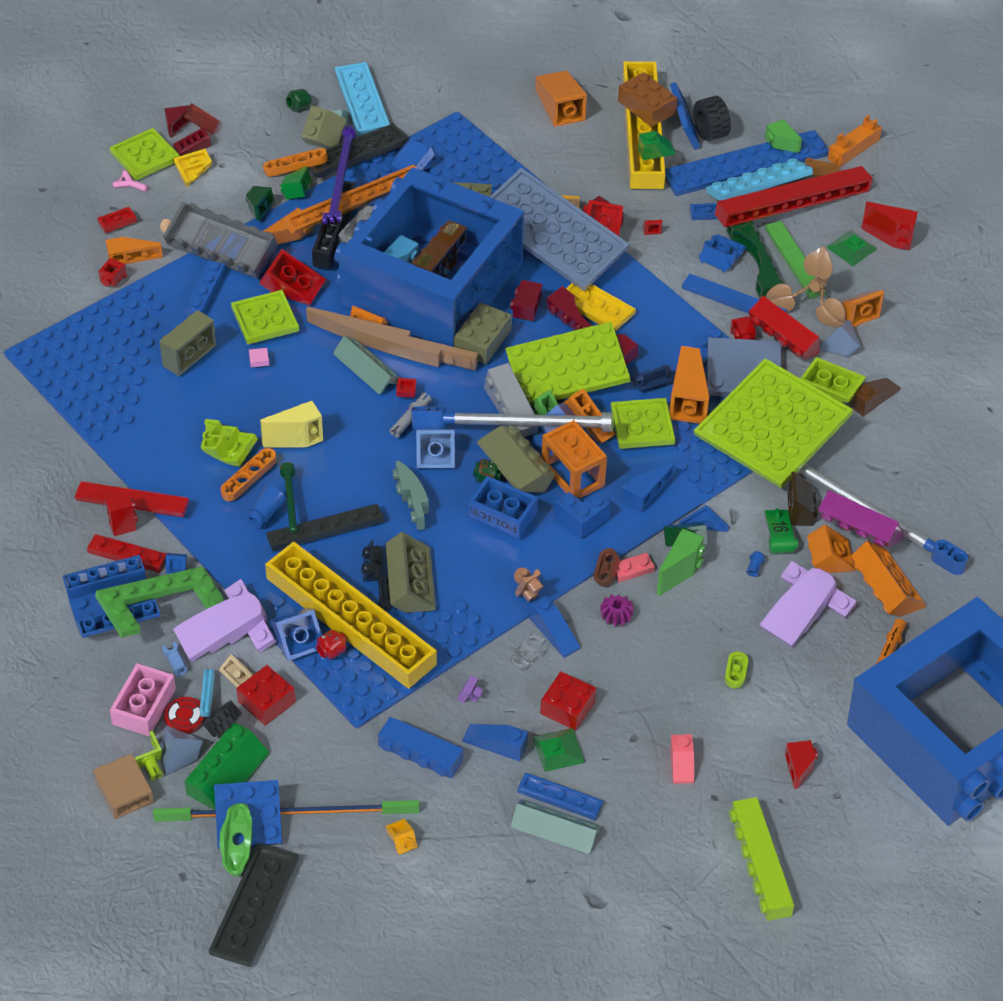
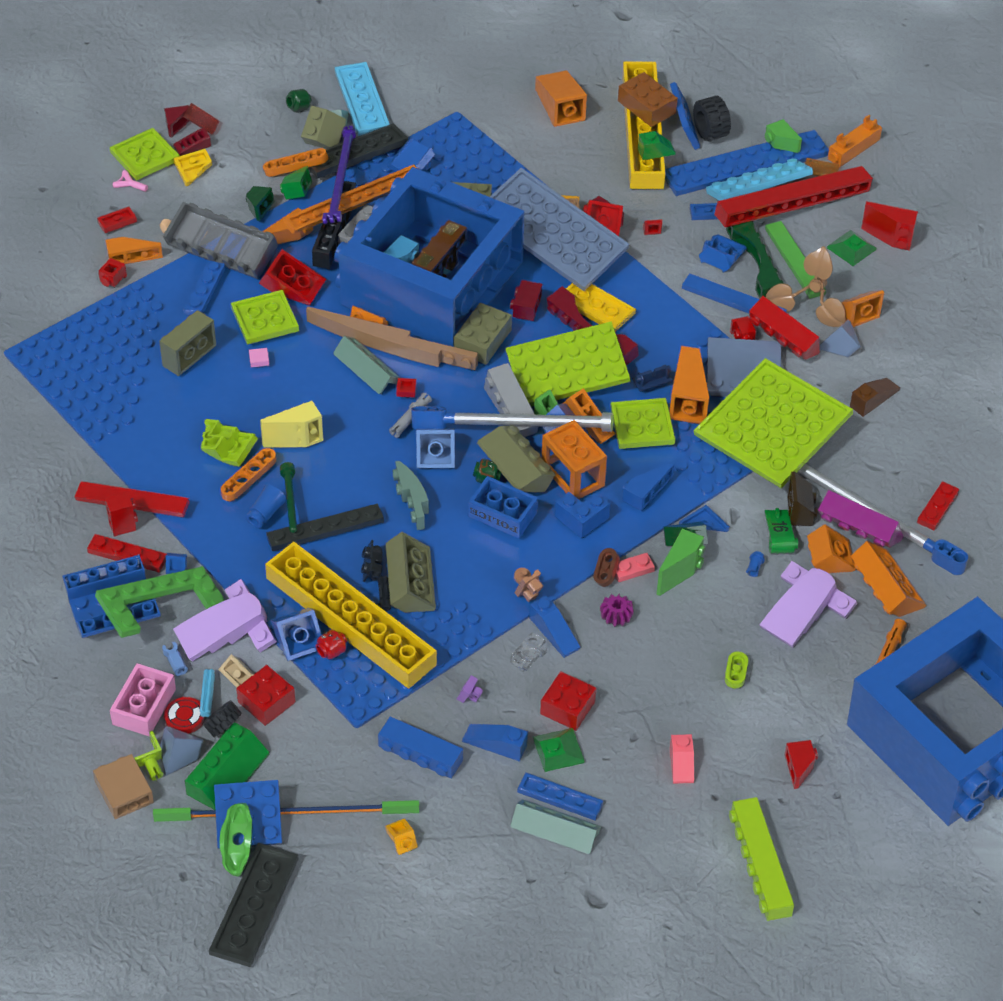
lime slope [800,357,866,402] -> none
none -> red plate [917,481,959,531]

